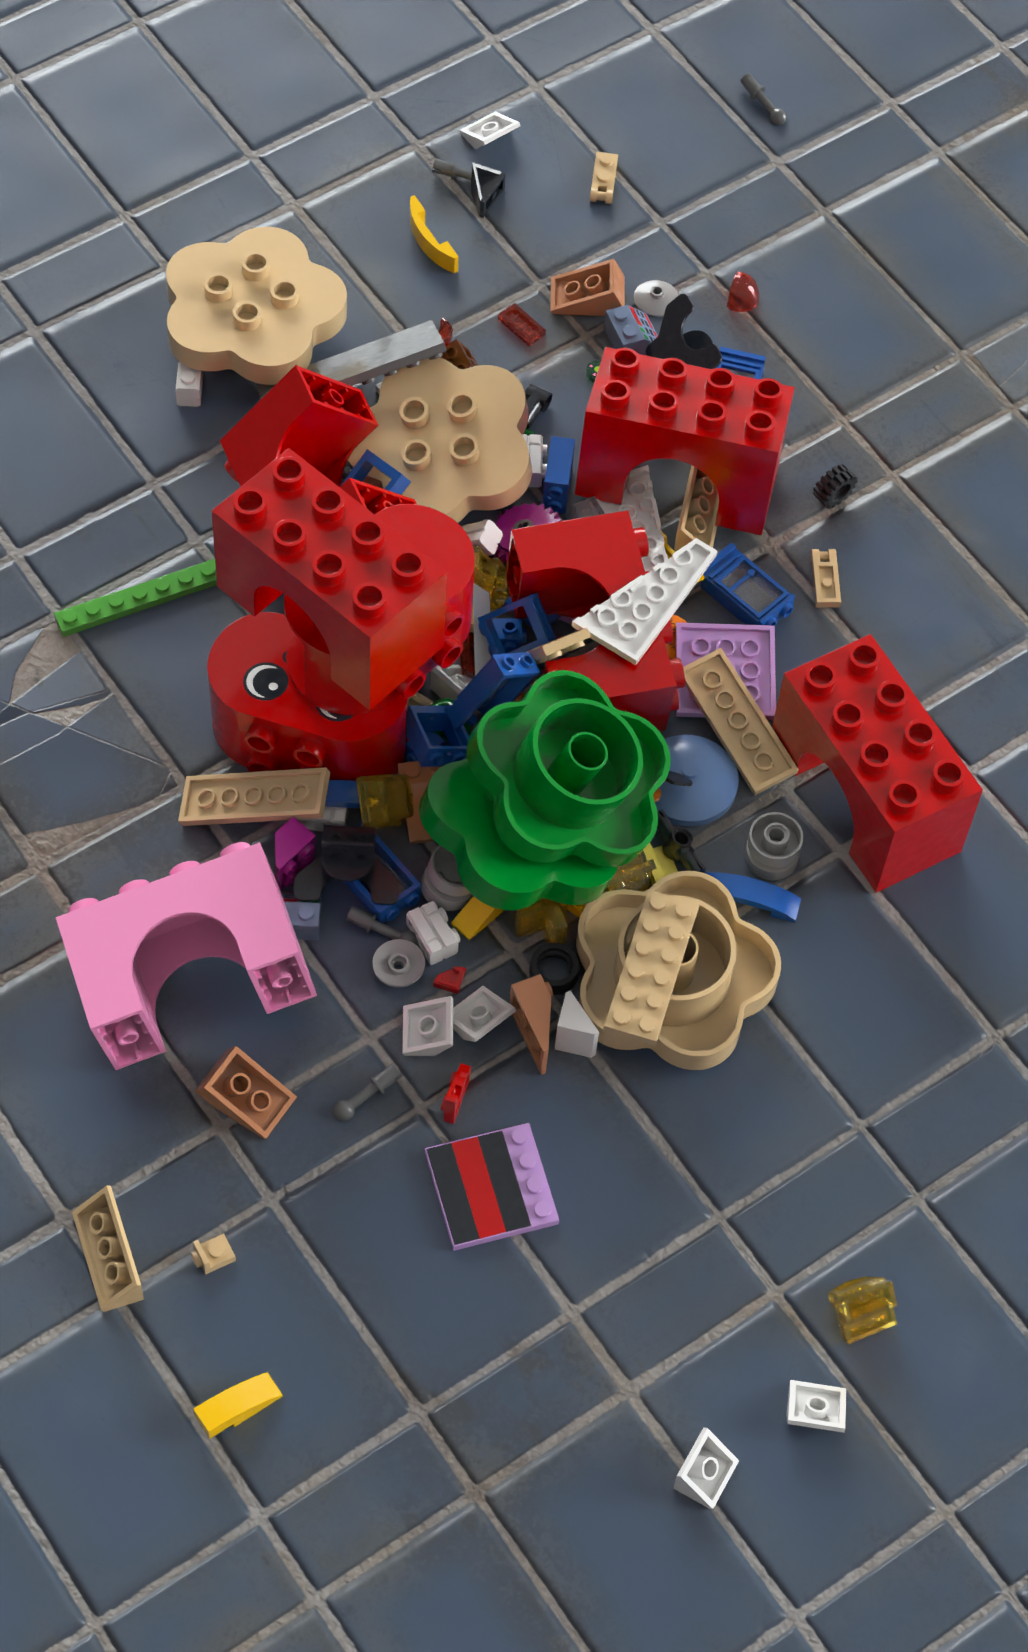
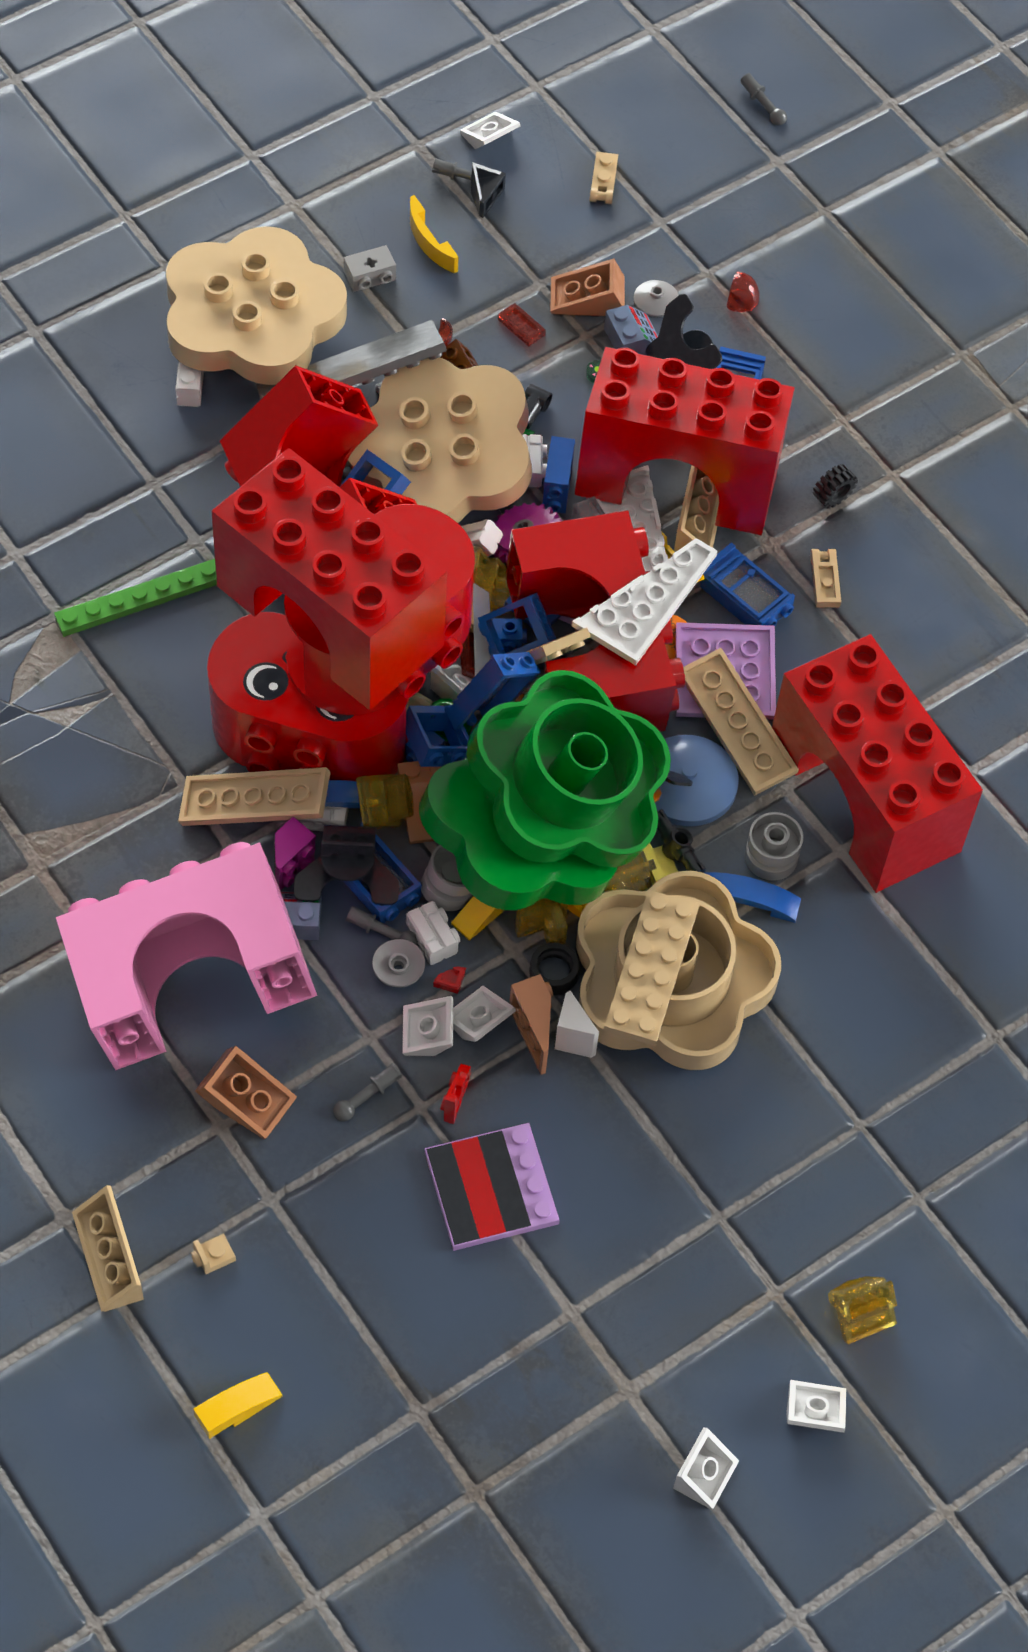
none -> light grey brick [344,245,396,292]

